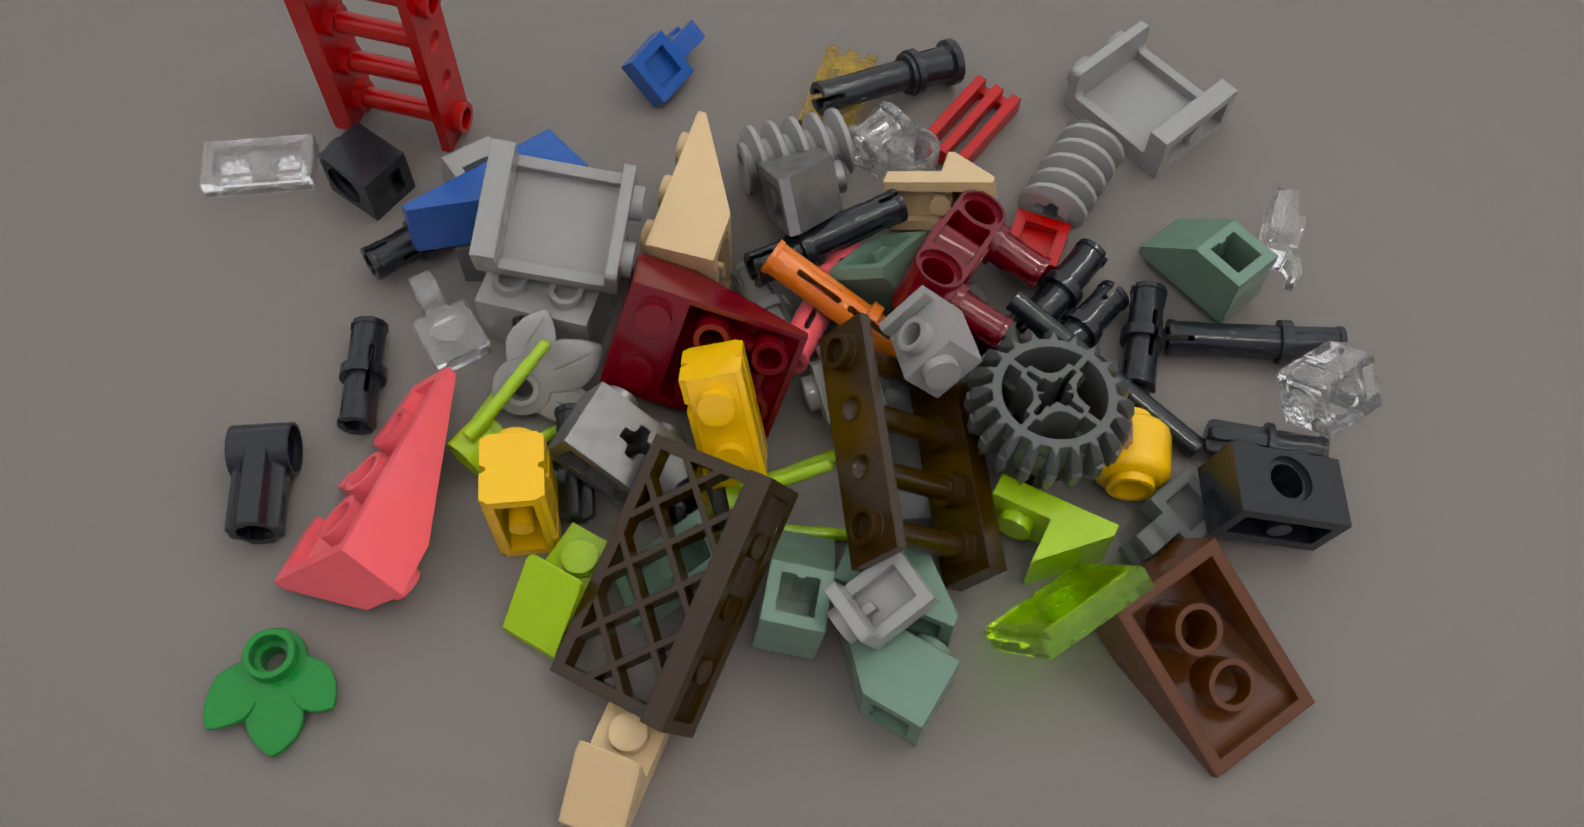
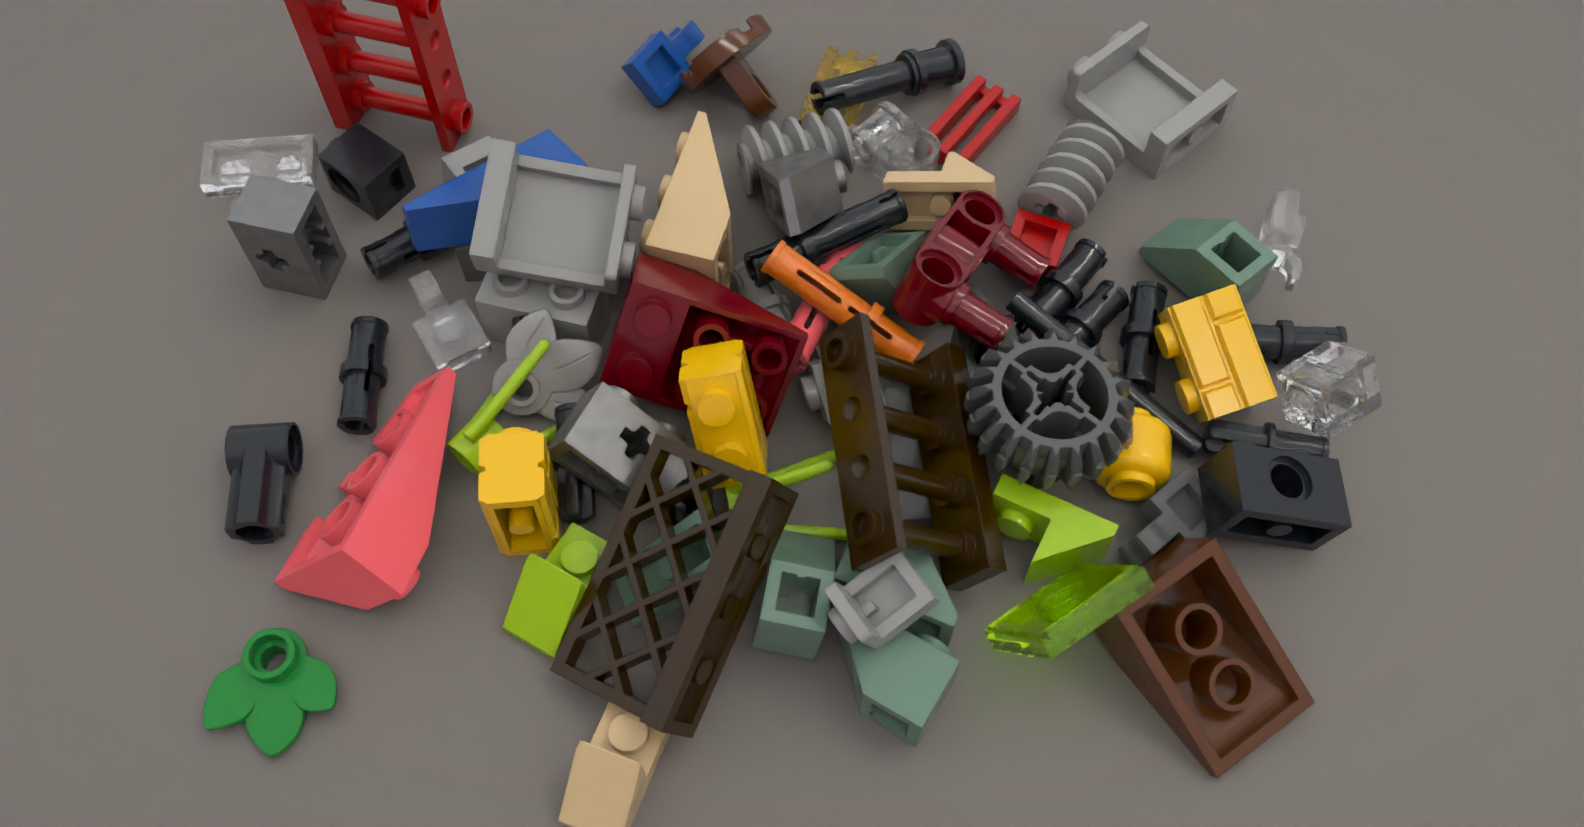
light grey brick [879,285,983,398] -> none
none -> flat silver brick [227,174,347,300]
none -> reddish brown tile [679,14,777,120]
none -> yellow brick [1154,284,1278,424]

